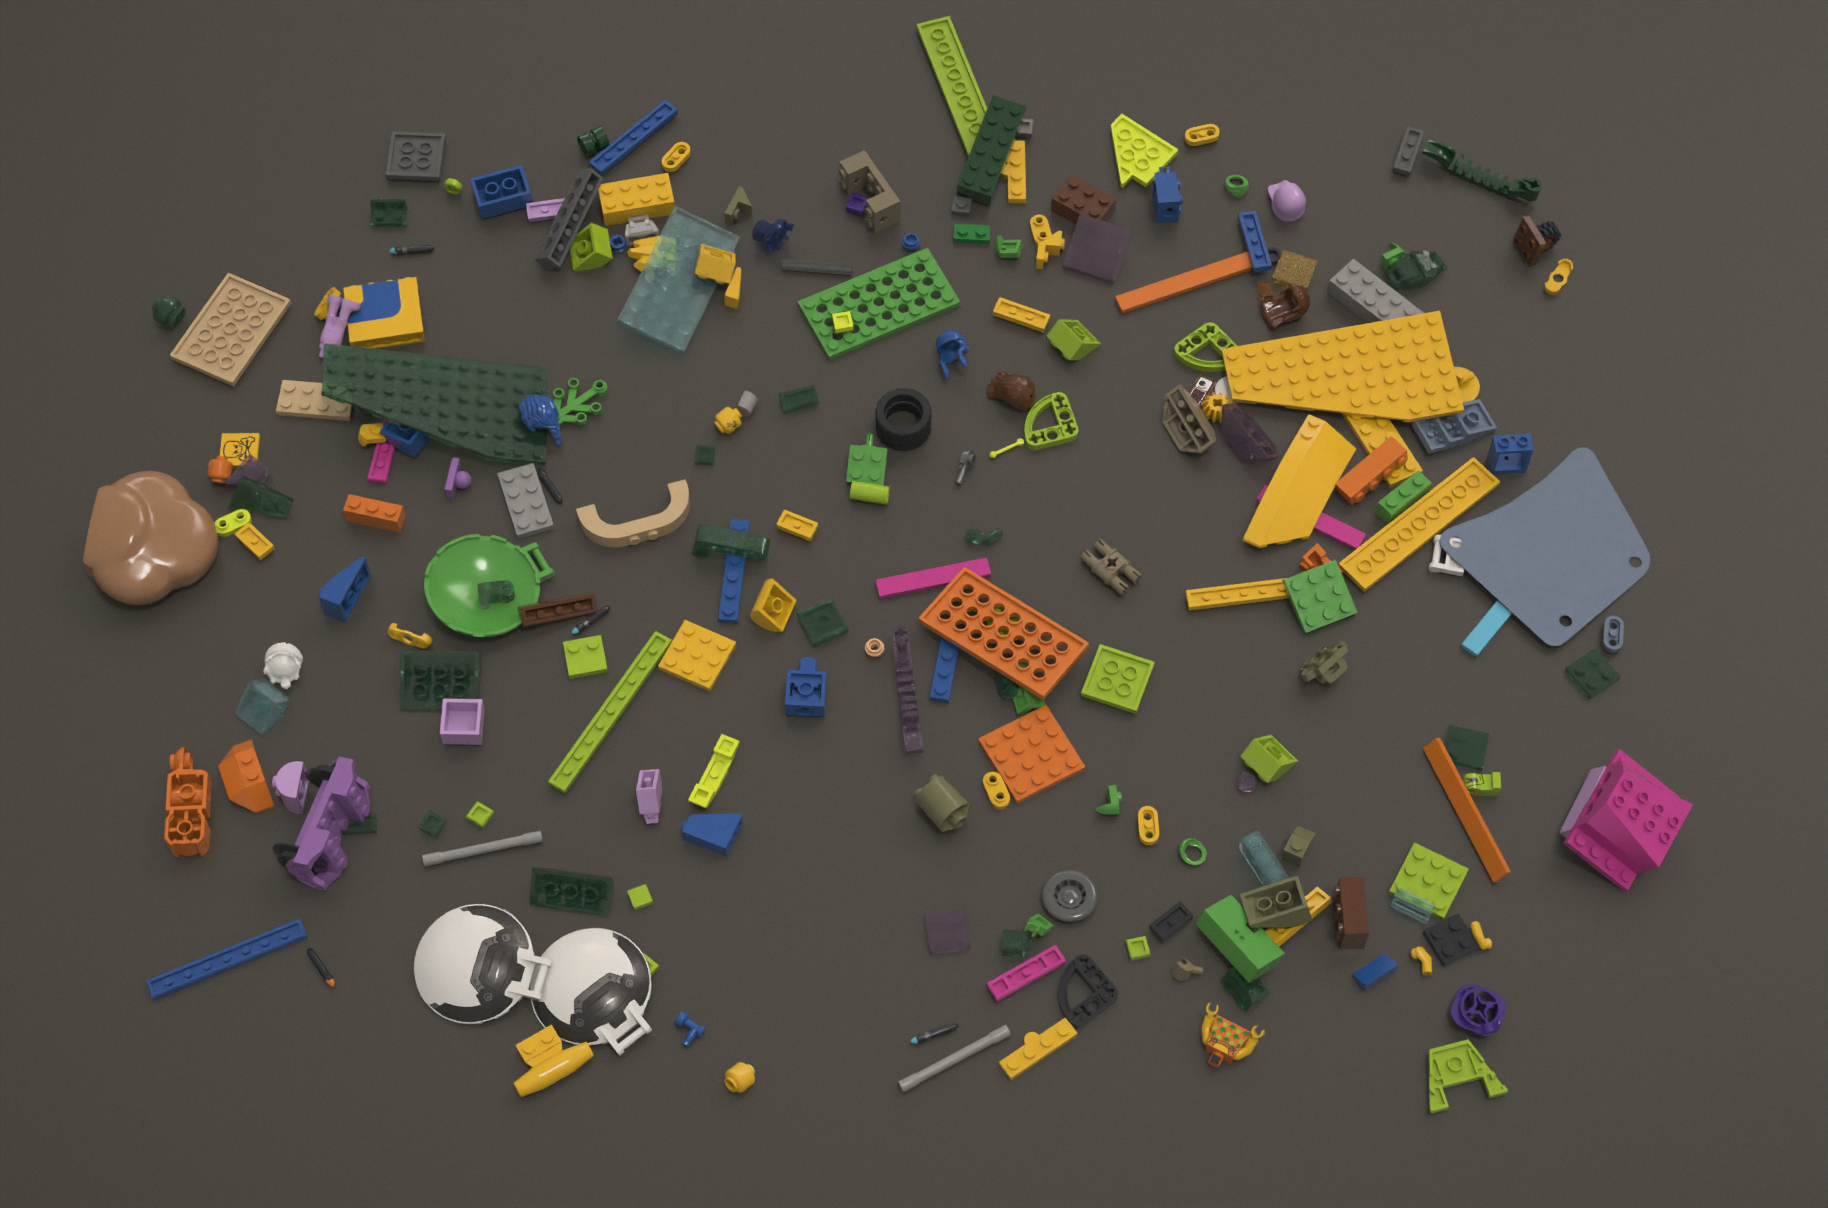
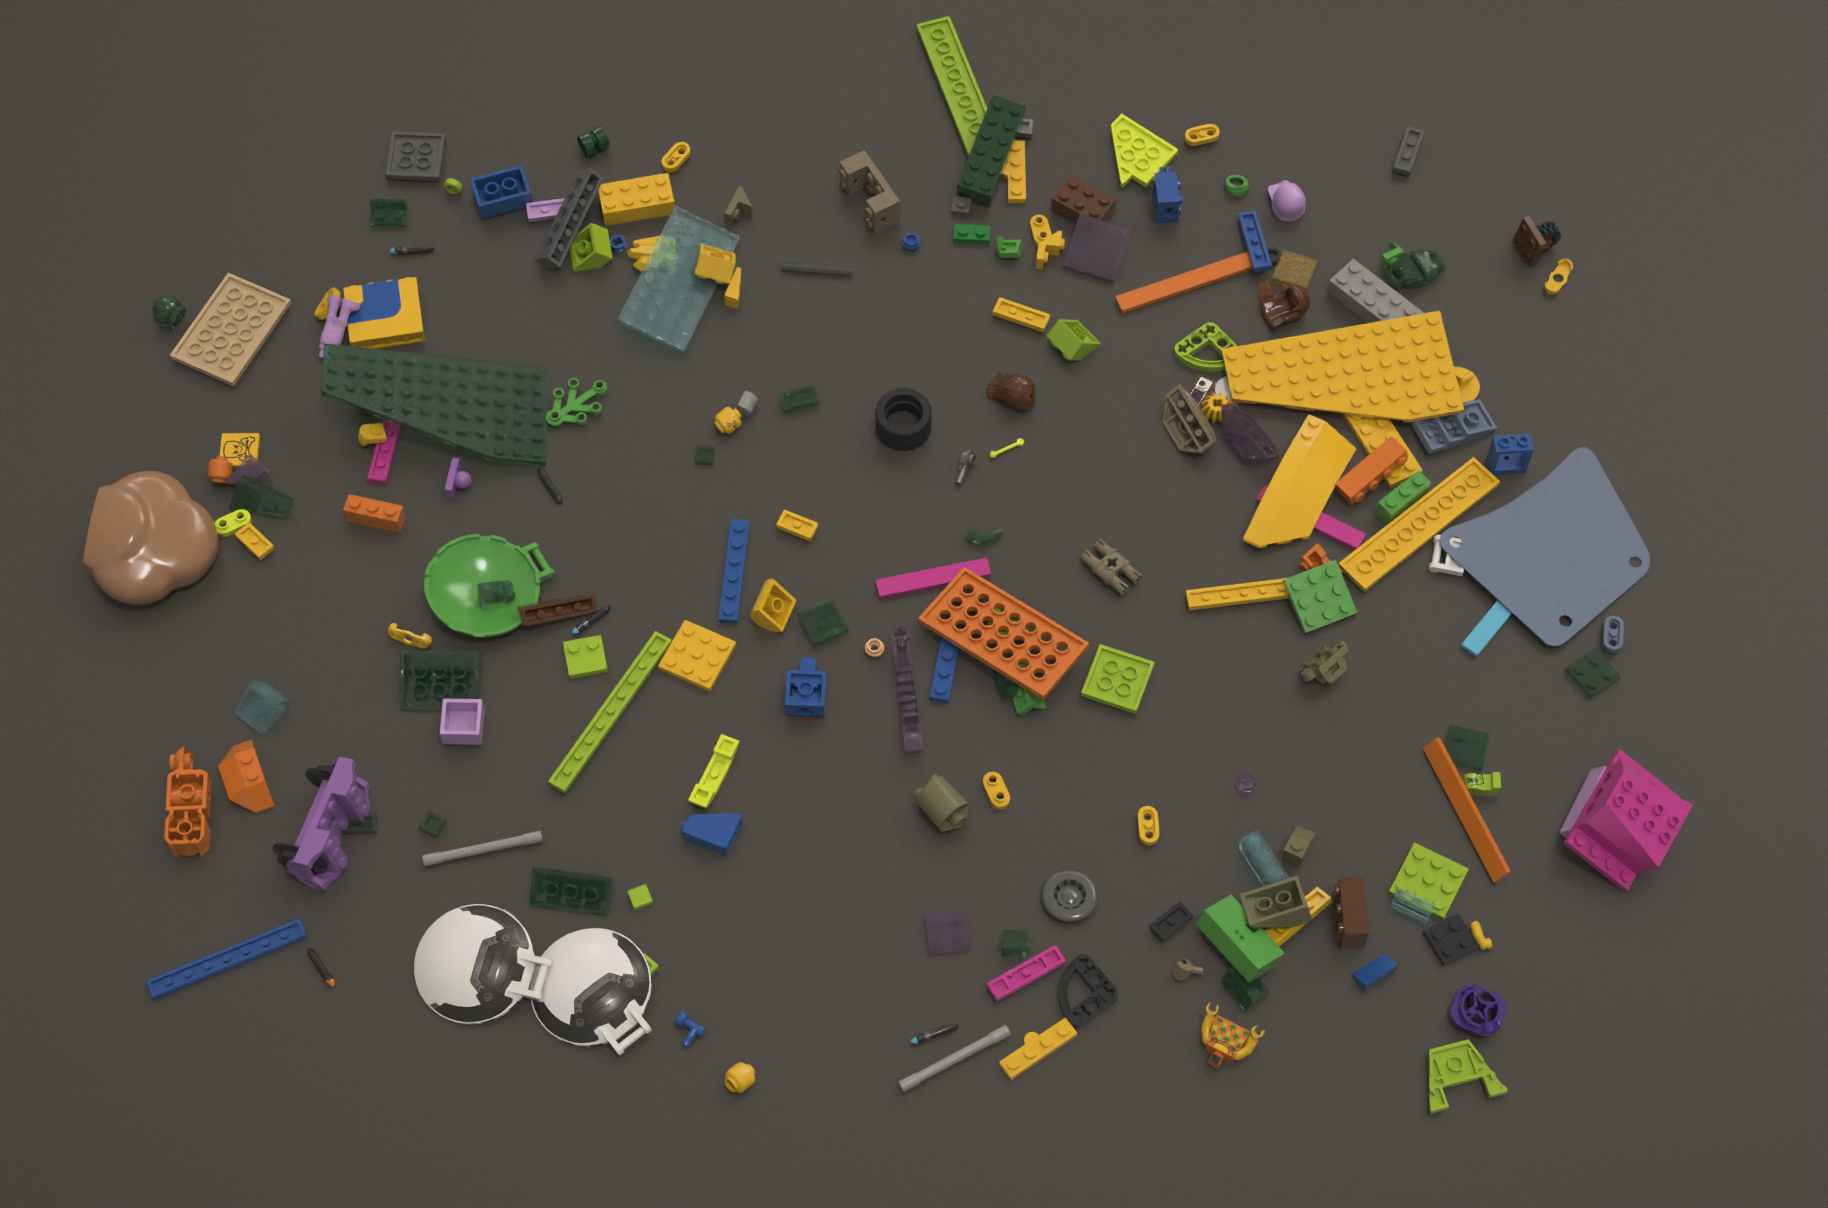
white hair [263,642,303,690] -> none
lavender brick [272,761,309,814] -> none
tan plate [276,380,354,421] -> none
blue slope [318,556,371,623] -> none
blue slope [380,404,436,458] -> none
lime tile [466,801,494,829] -> none
light grey plate [497,463,554,539] -> none
yellow plate [513,1025,594,1097] -> none
blue hair [519,394,562,445] -> none
tan arch [576,479,690,547] -> none
blue plate [589,99,678,176] -> none
light grey piece [625,214,659,246] -> none
lavender hinge [636,769,663,824] -> none
clear green beam [692,524,770,561] -> none
clear blue hair [752,219,794,253] -> none
bright green piece [797,248,960,360] -> none
neon yellow plate [832,311,854,333] -> none
dark purple plate [846,193,869,216] -> none
bright green plate [846,434,888,485] -> none
lime pin [850,481,890,505] -> none
blue hair [936,330,969,379] -> none
orange plate [978,705,1085,804] -> none
lime beam [1024,392,1079,450] -> none
bright green plate [1024,914,1054,937] -> none
bright green plate [1095,785,1122,815] -> none
lime tile [1126,936,1151,961] -> none
bright green piece [1179,838,1207,866] -> none
lime slope [1240,735,1298,783] -> none
yellow arm [1411,947,1432,975] -> none
dark green piece [1422,140,1542,201] -> none

